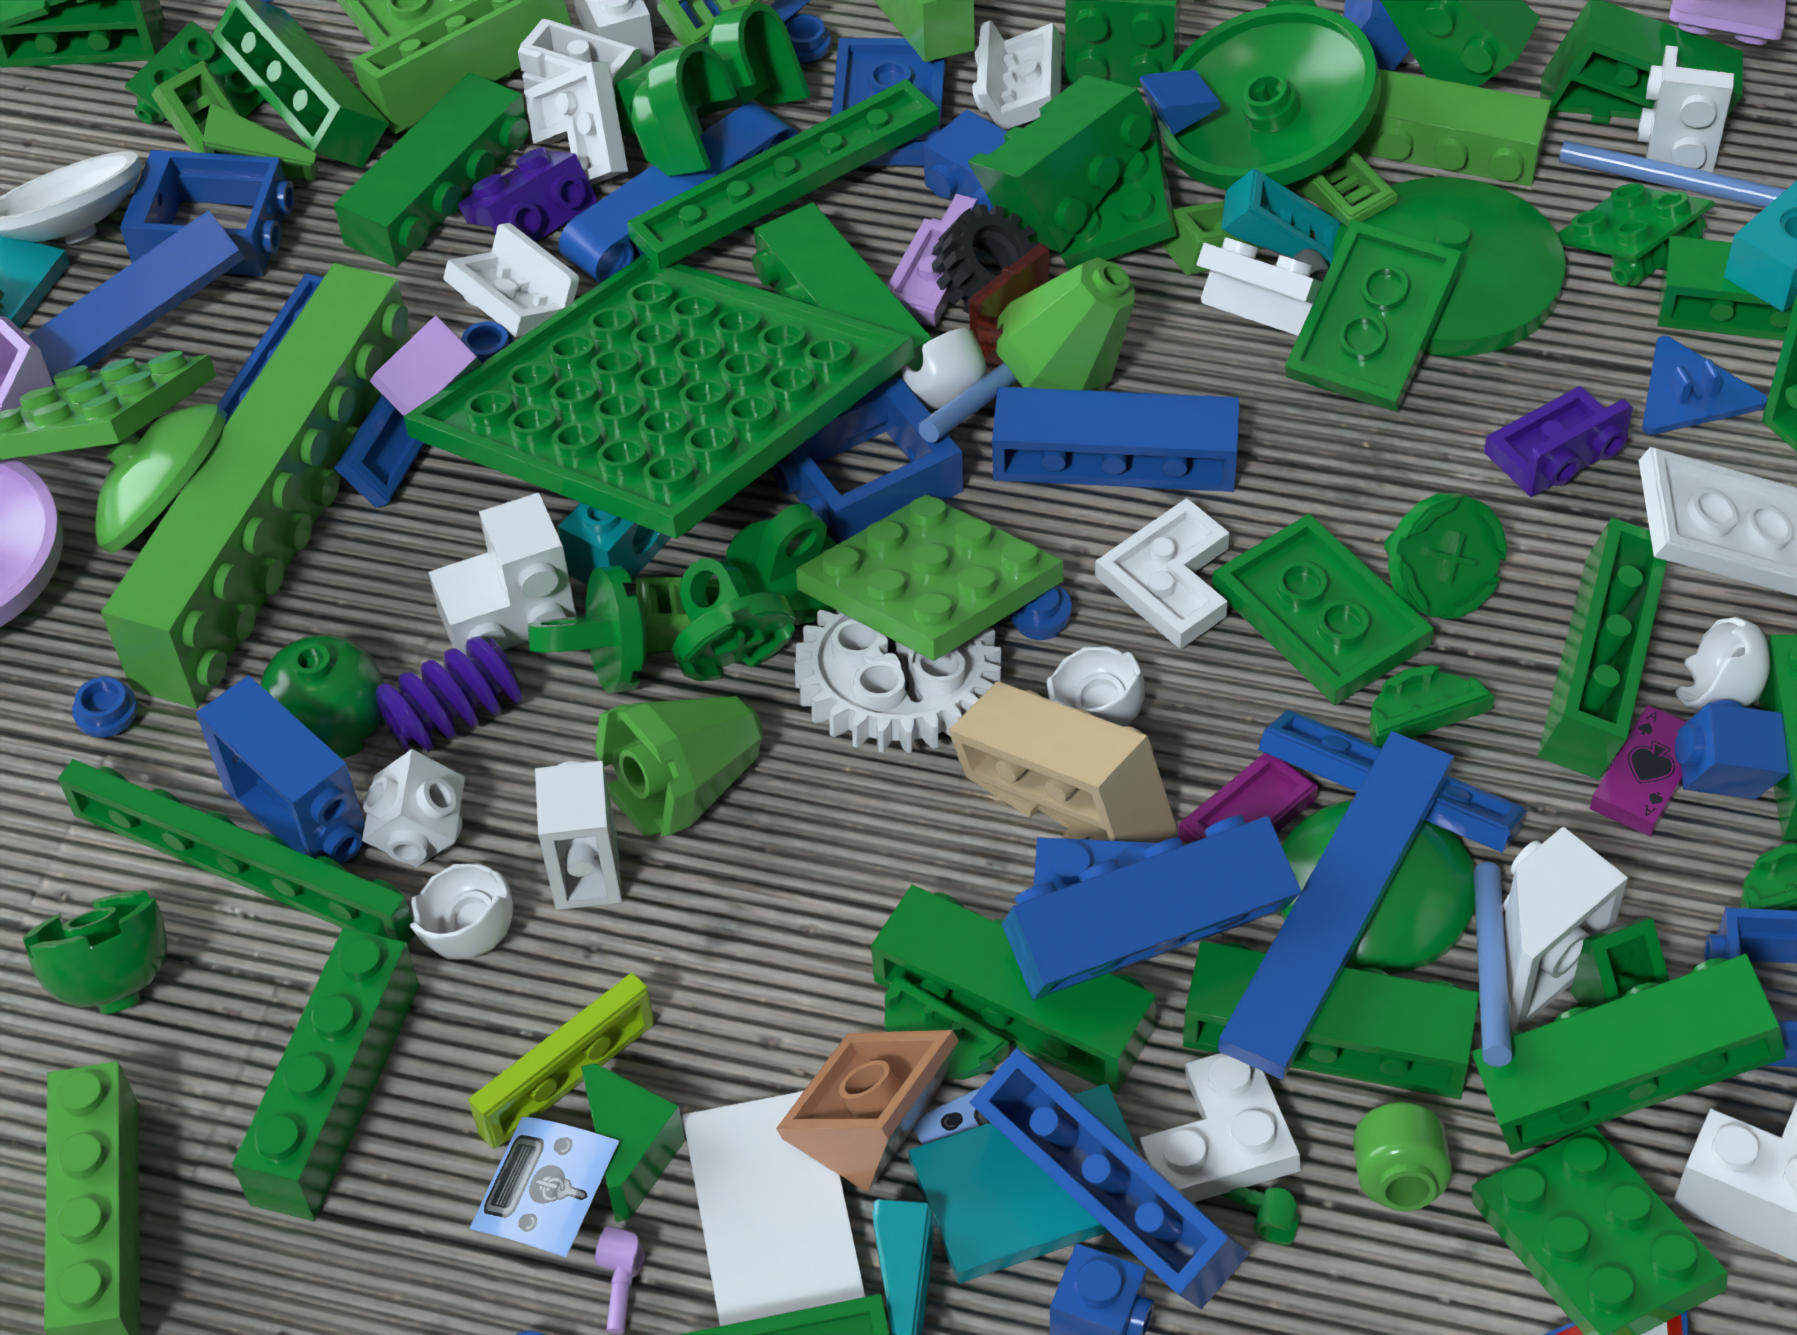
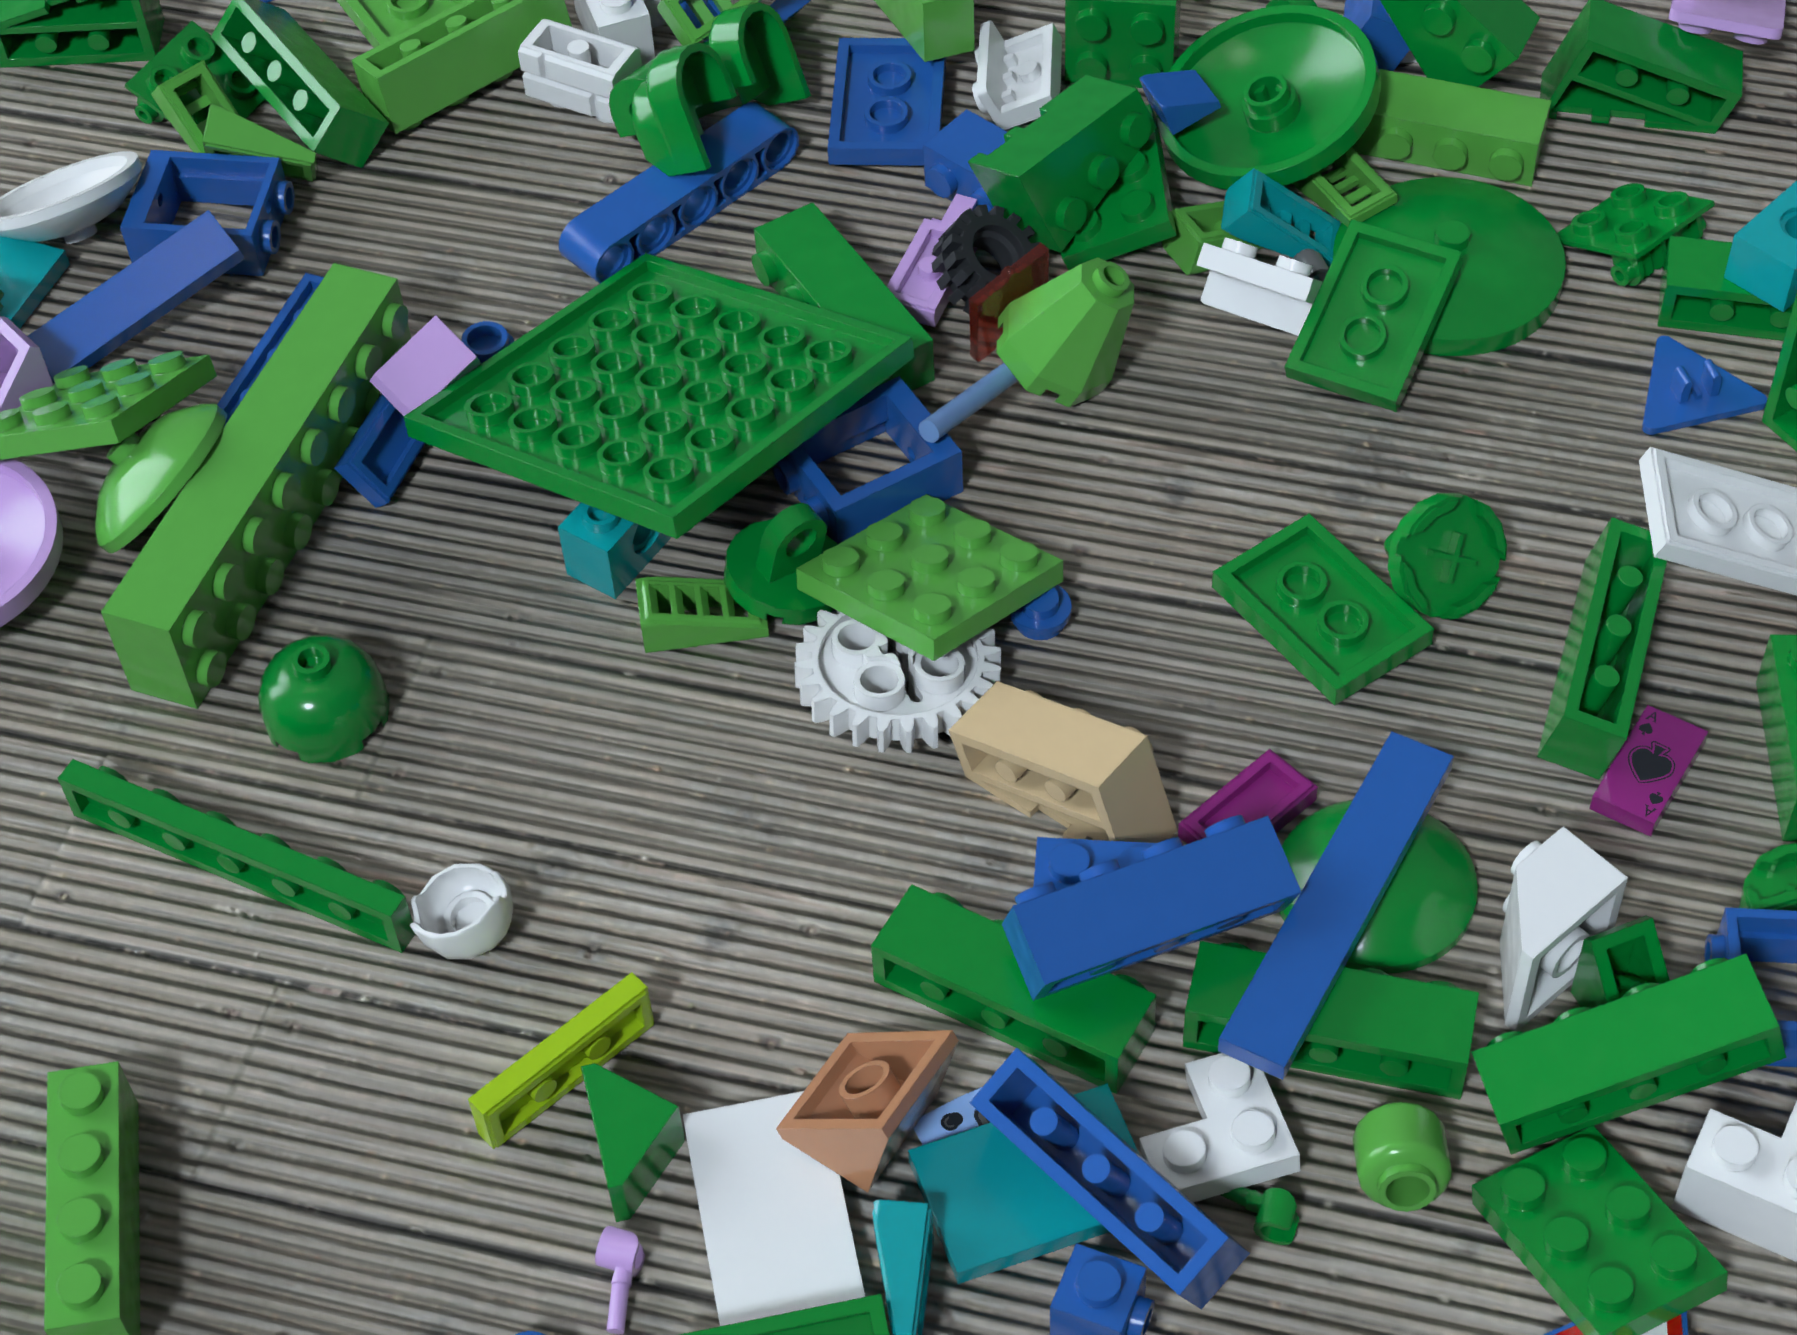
green cylinder [23,890,168,1014] -> none
blue plate [72,677,138,737] -> none
blue window [196,675,366,864] -> none
green brick [232,928,420,1222] -> none
green brick [334,72,529,268] -> none
white brick [362,749,465,867] -> none
dark purple piece [376,636,523,753] -> none
white brick [428,492,576,655] -> none
white bracket [443,223,579,337] -> none
dark purple bracket [458,147,597,242] -> none
light blue sticker [469,1117,619,1257] -> none
white plate [524,62,628,185] -> none
green tile [527,565,646,693] -> none
white brick [535,761,622,910] -> none
bright green cone [595,696,763,836] -> none
green plate [627,79,939,270] -> none
green tile [672,558,796,681] -> none
blue plate [784,14,831,64] -> none
green plate [884,974,1010,1080] -> none
white hair [902,327,986,413] -> none
blue brick [992,387,1239,492] -> none
white hair [1046,647,1145,727] -> none
white plate [1095,498,1229,649] -> none
blue tile [1258,710,1528,853] -> none
green plate [1369,665,1494,748] -> none
medium blue bar [1473,862,1512,1067] -> none
dark purple bracket [1484,386,1633,497] -> none
medium blue bar [1559,140,1786,208] -> none
white bracket [1637,45,1734,173] -> none
blue brick [1674,700,1789,800] -> none
white hair [1676,617,1770,711] -> none

